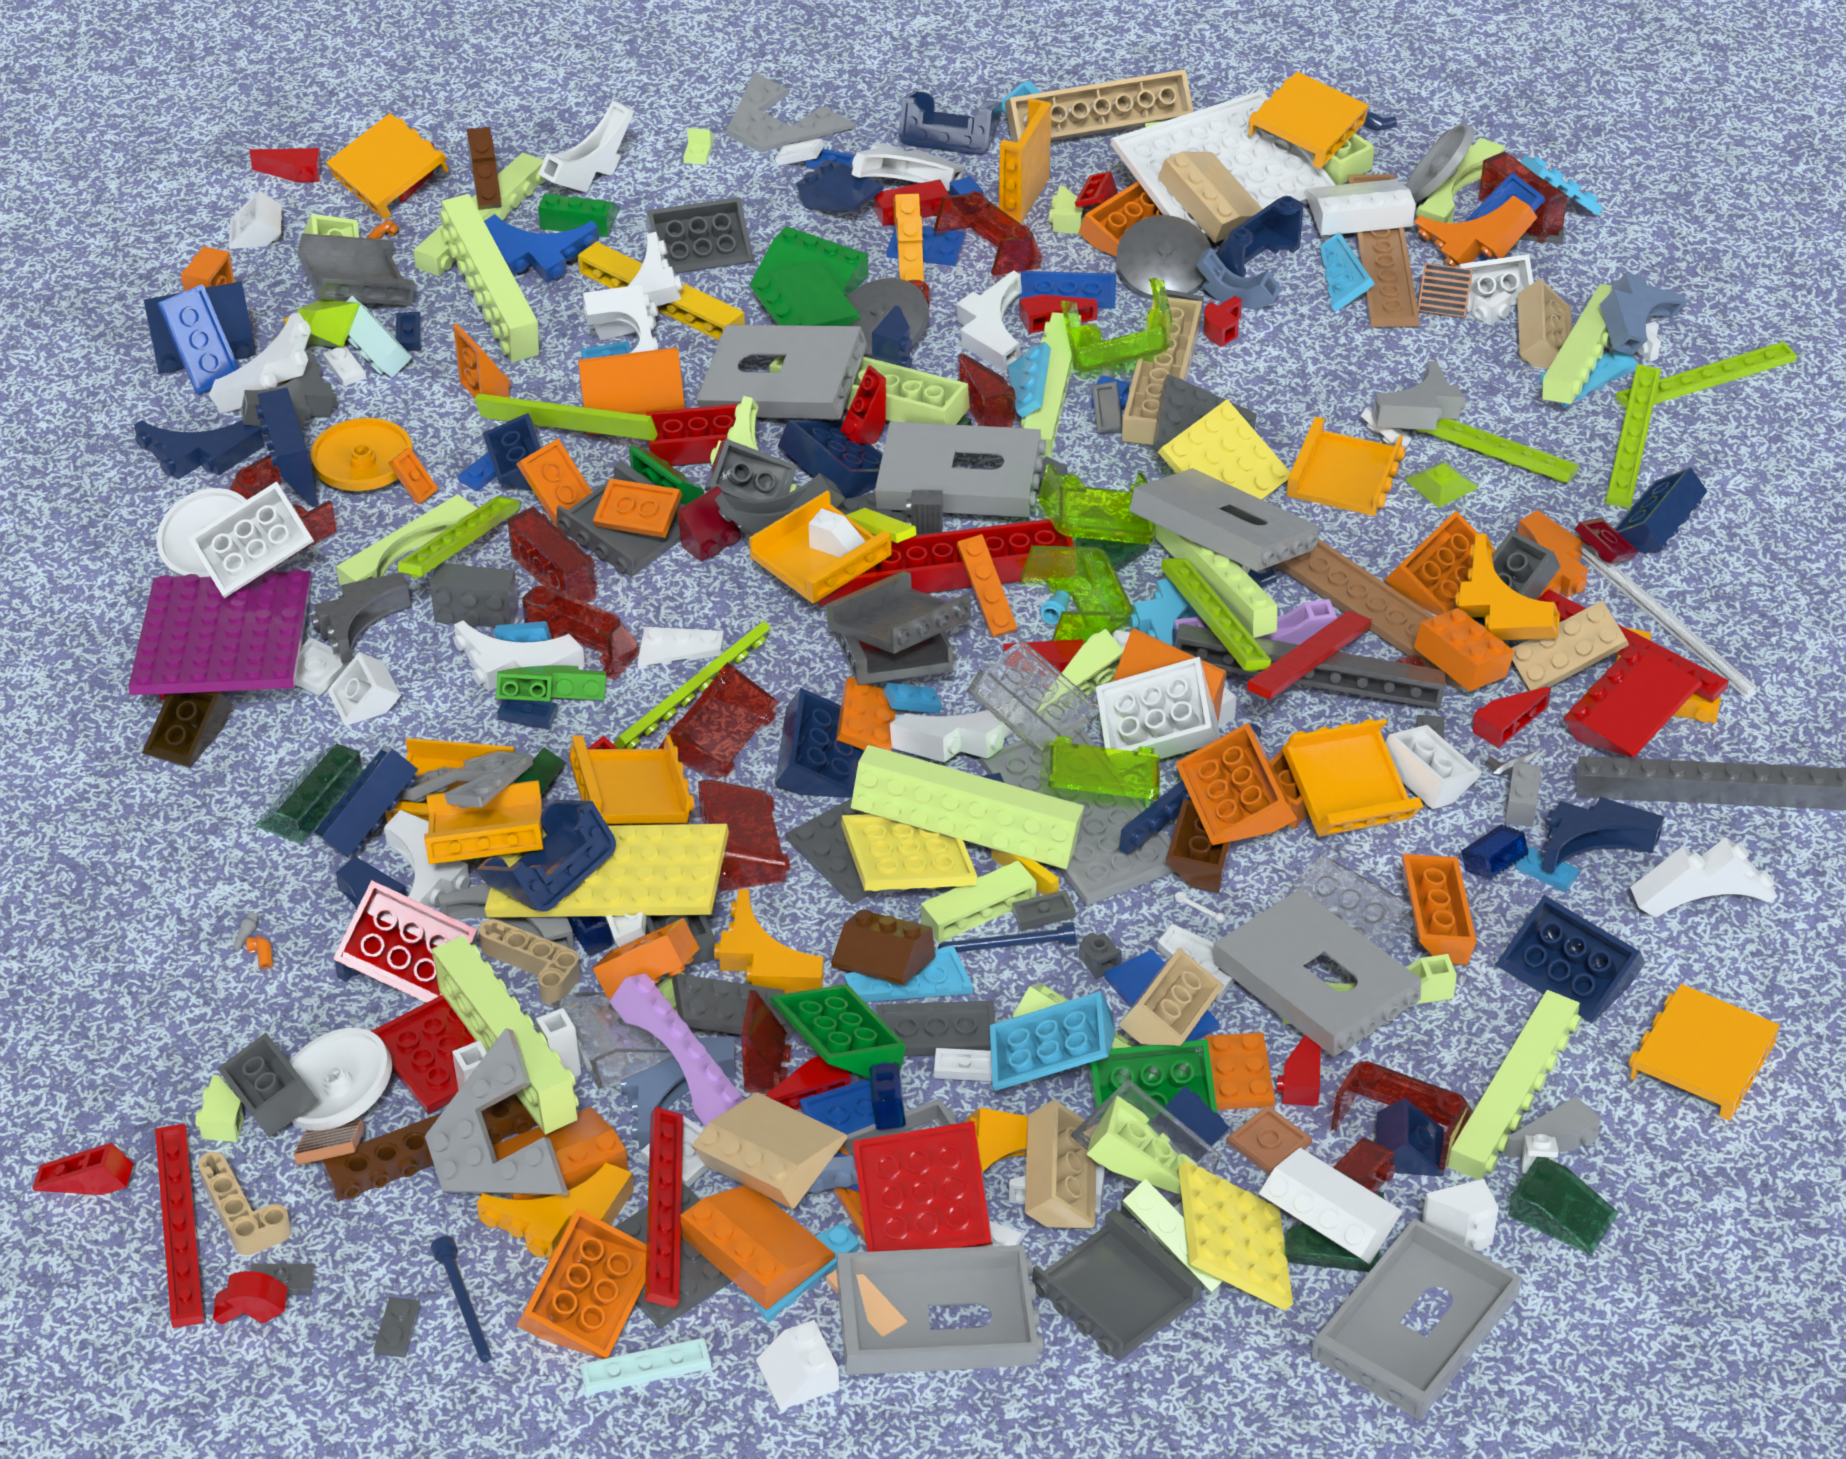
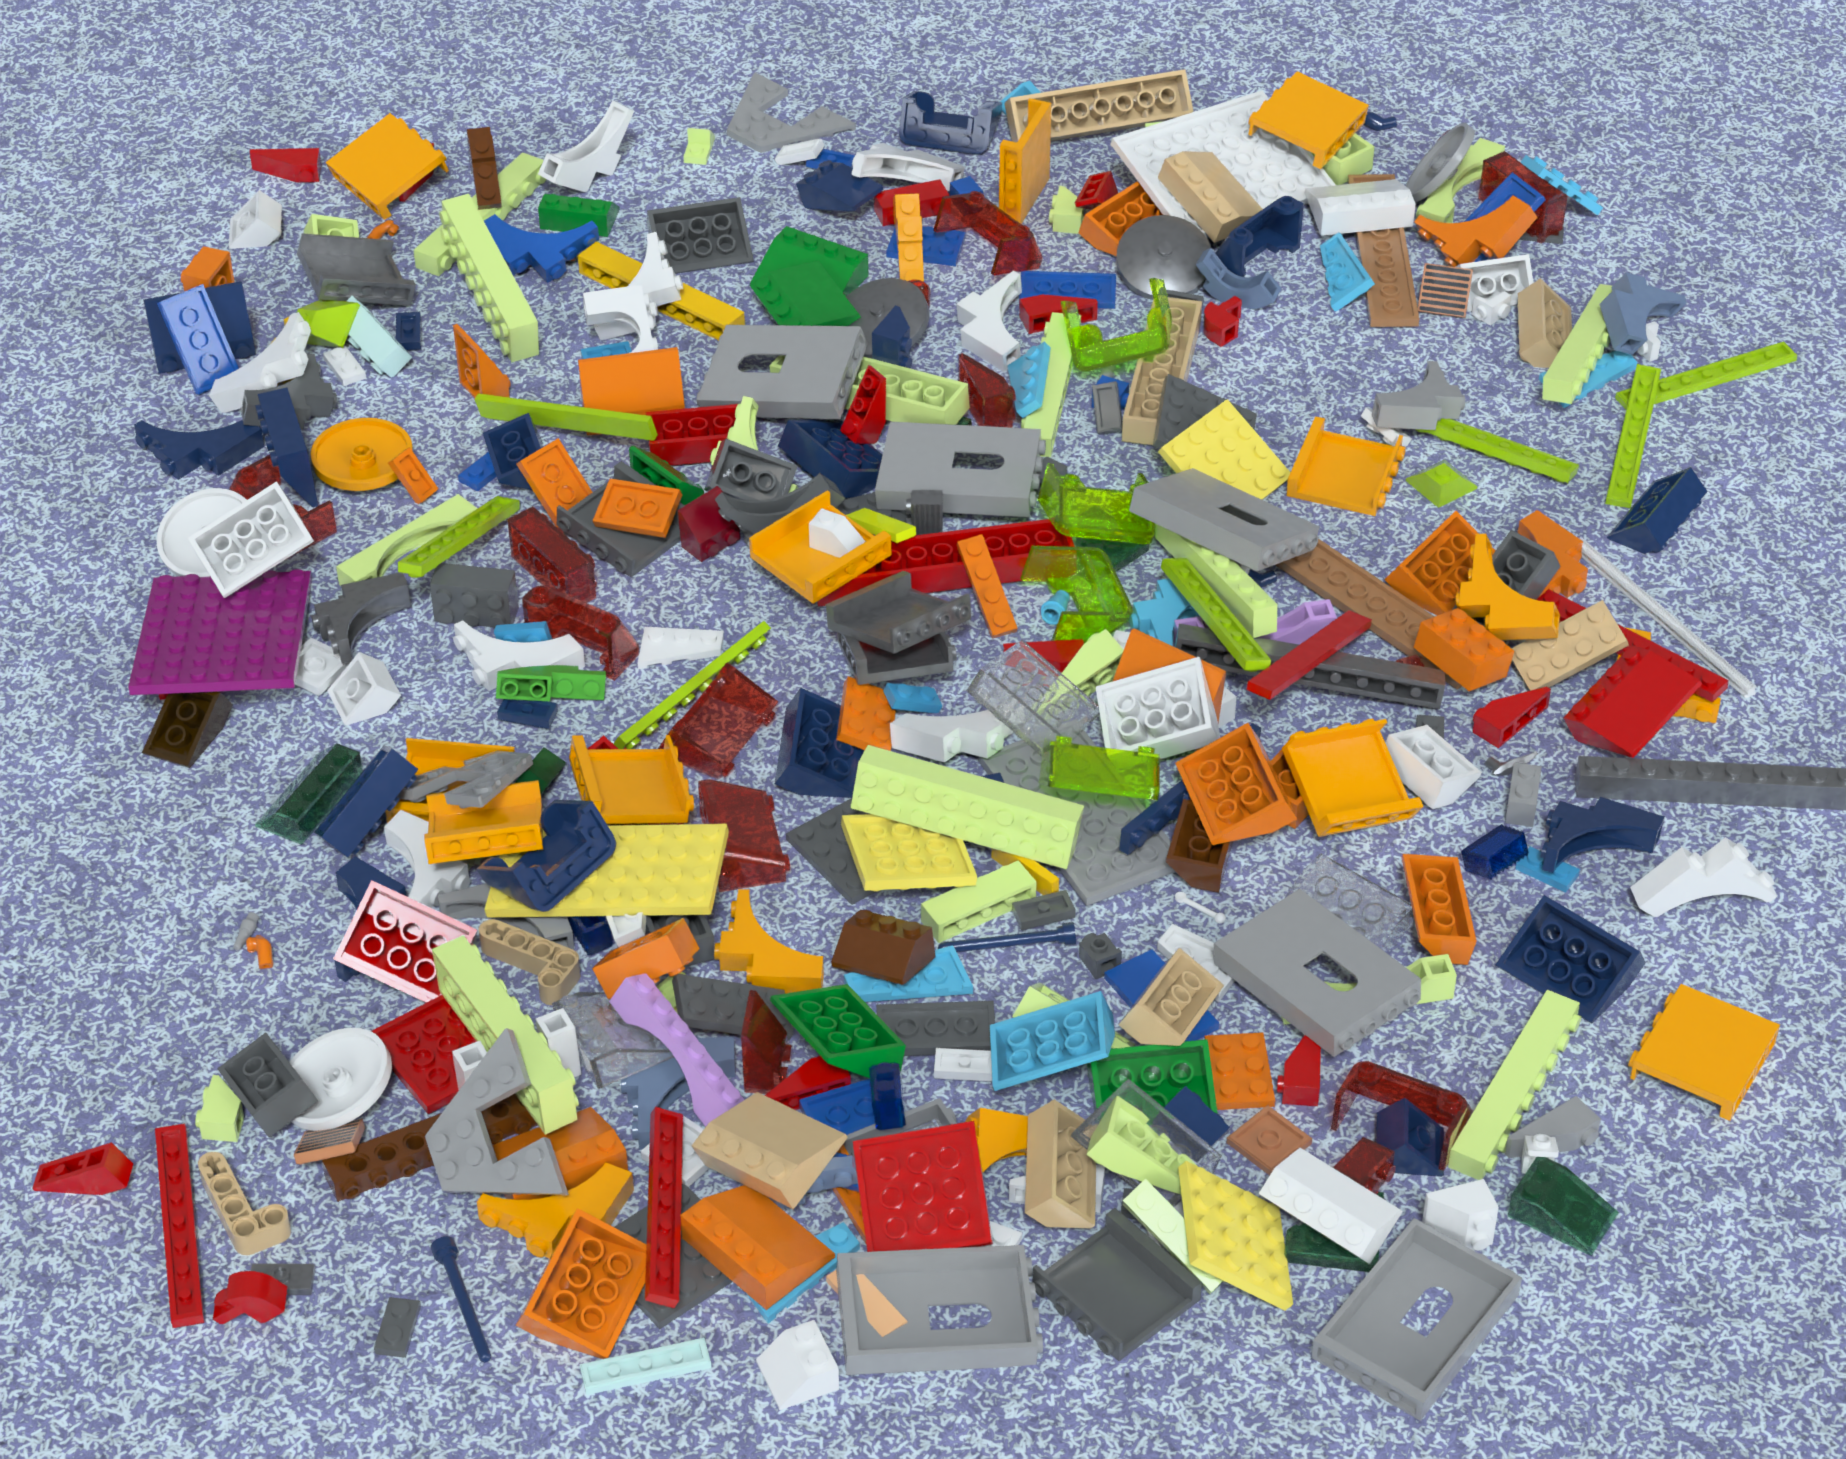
dark red plate [1574,518,1639,564] -> none

